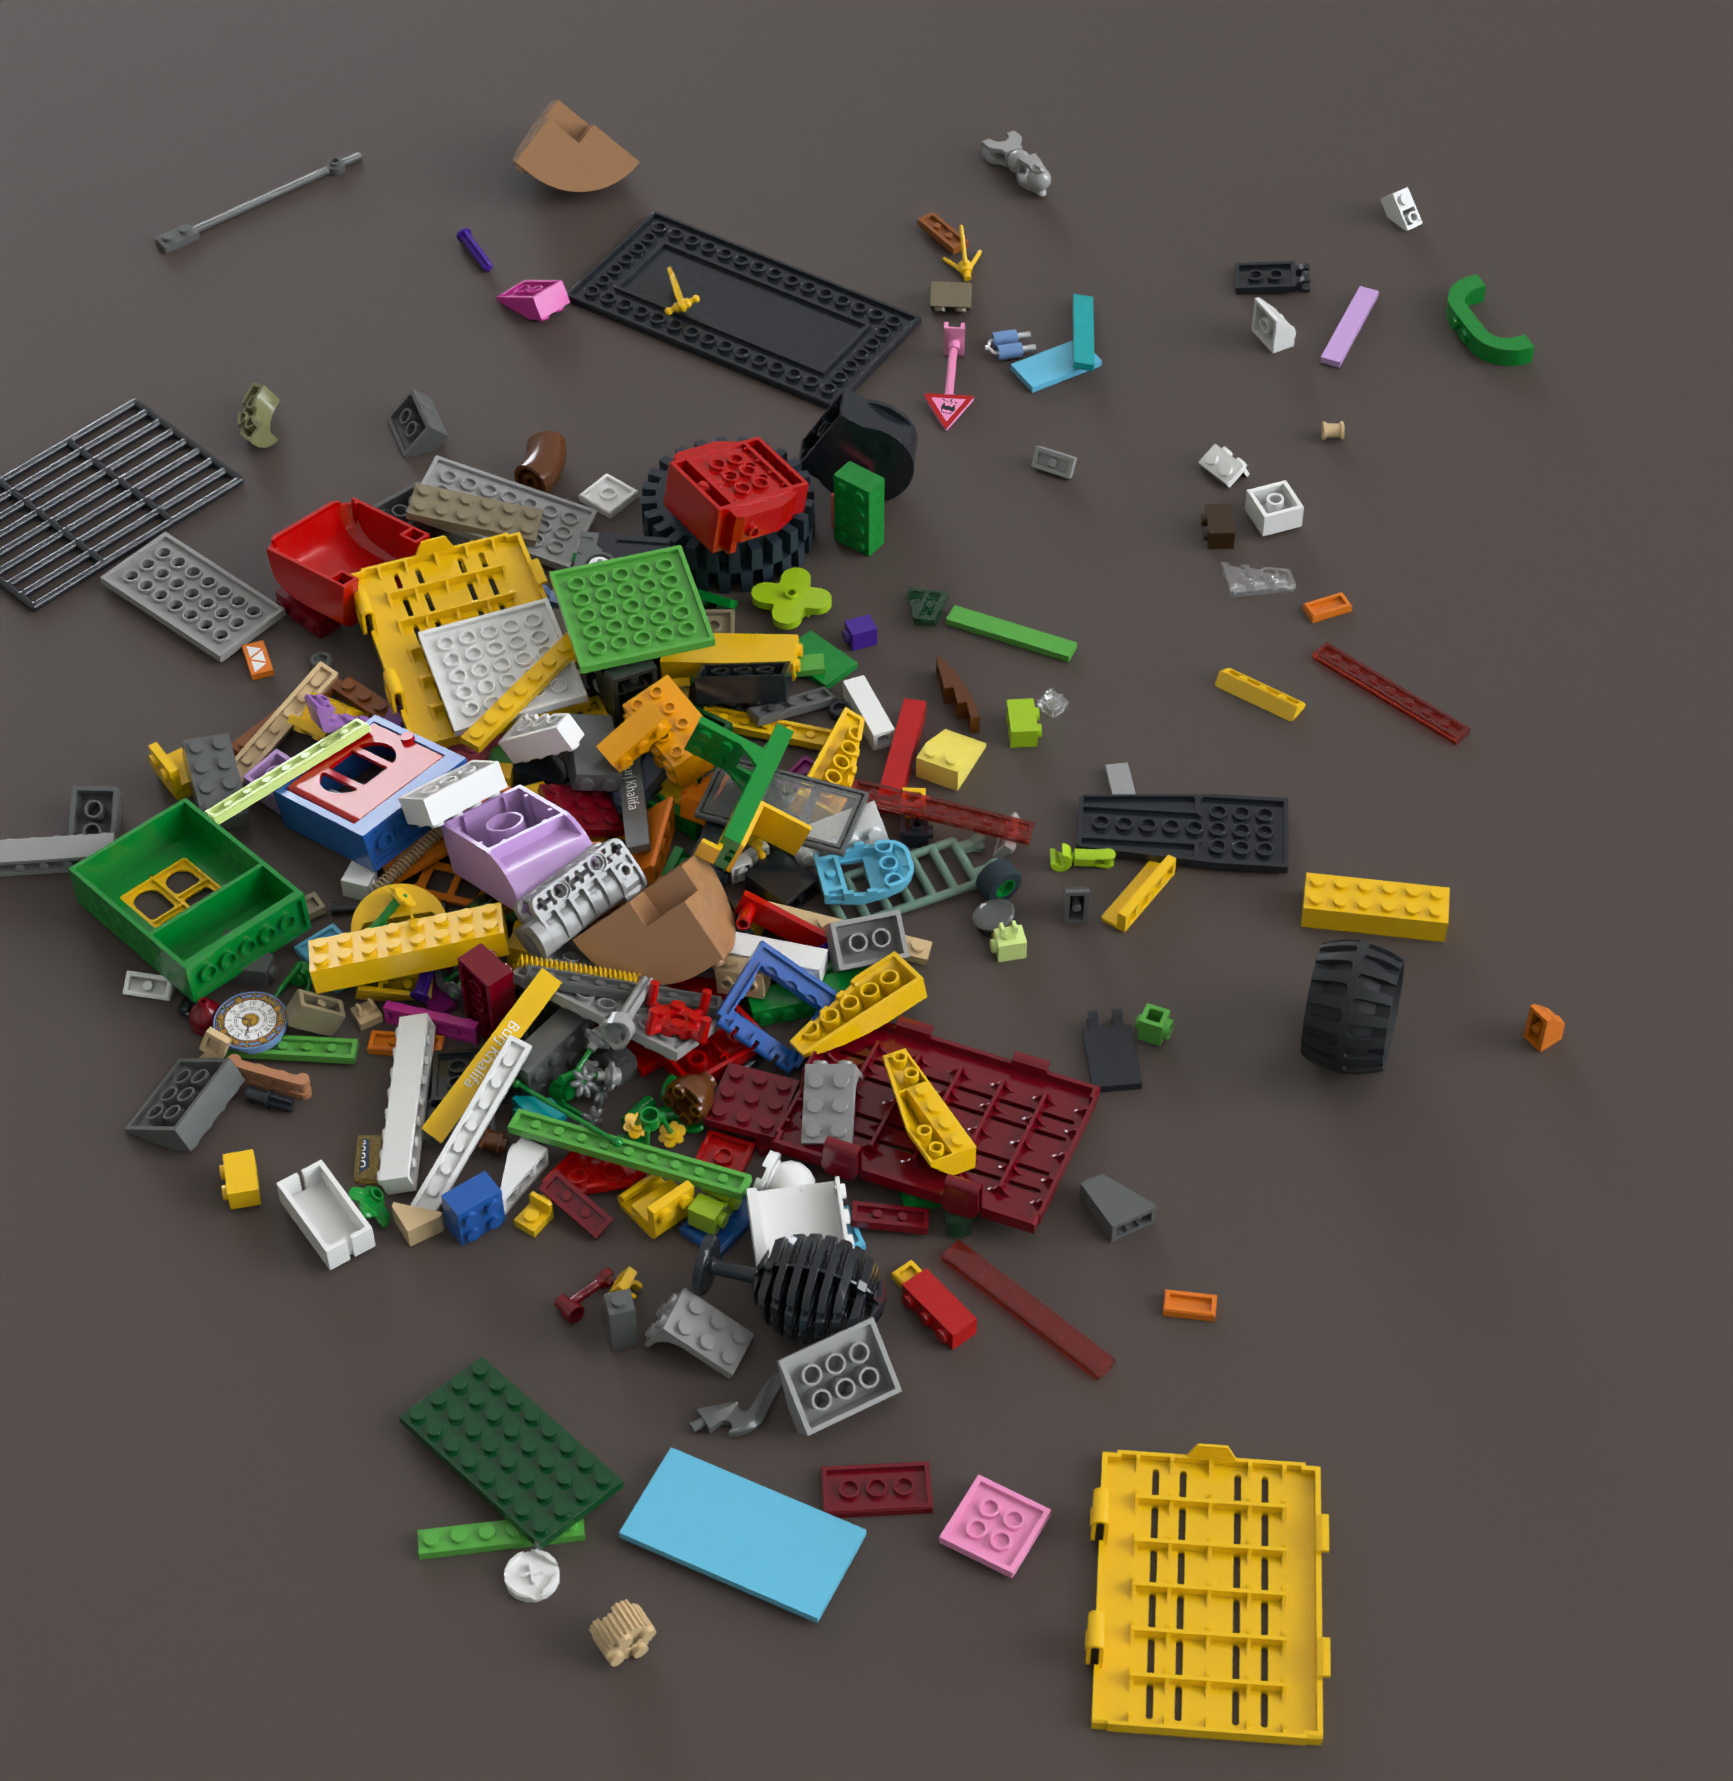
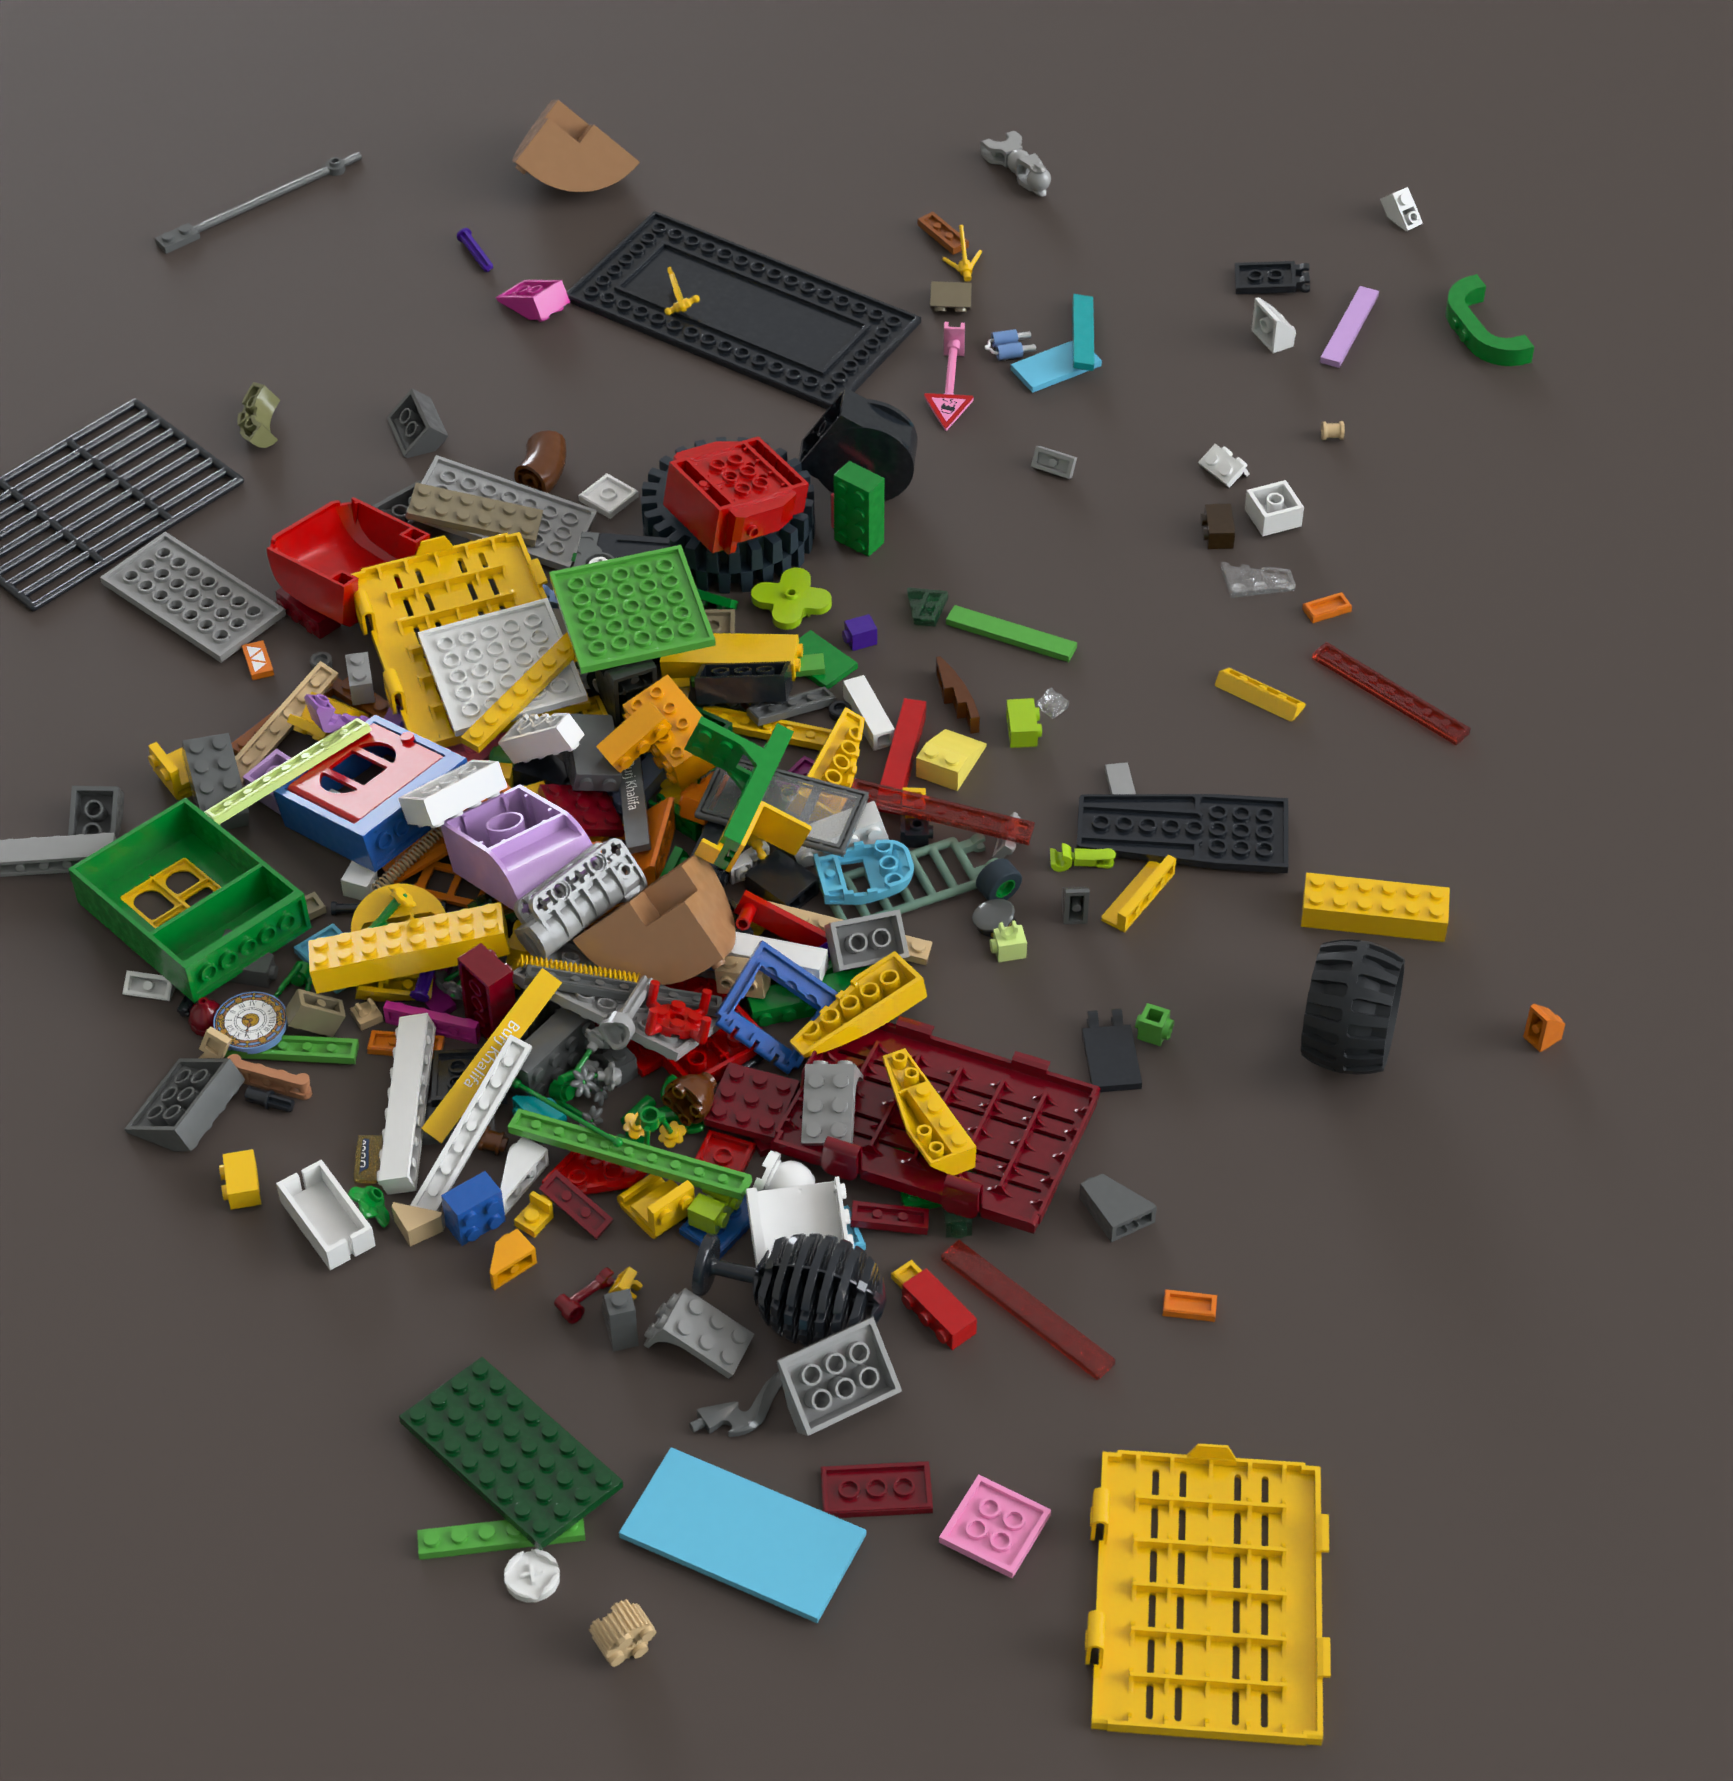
none -> light grey piece [345,652,375,705]
none -> light orange slope [490,1229,537,1290]

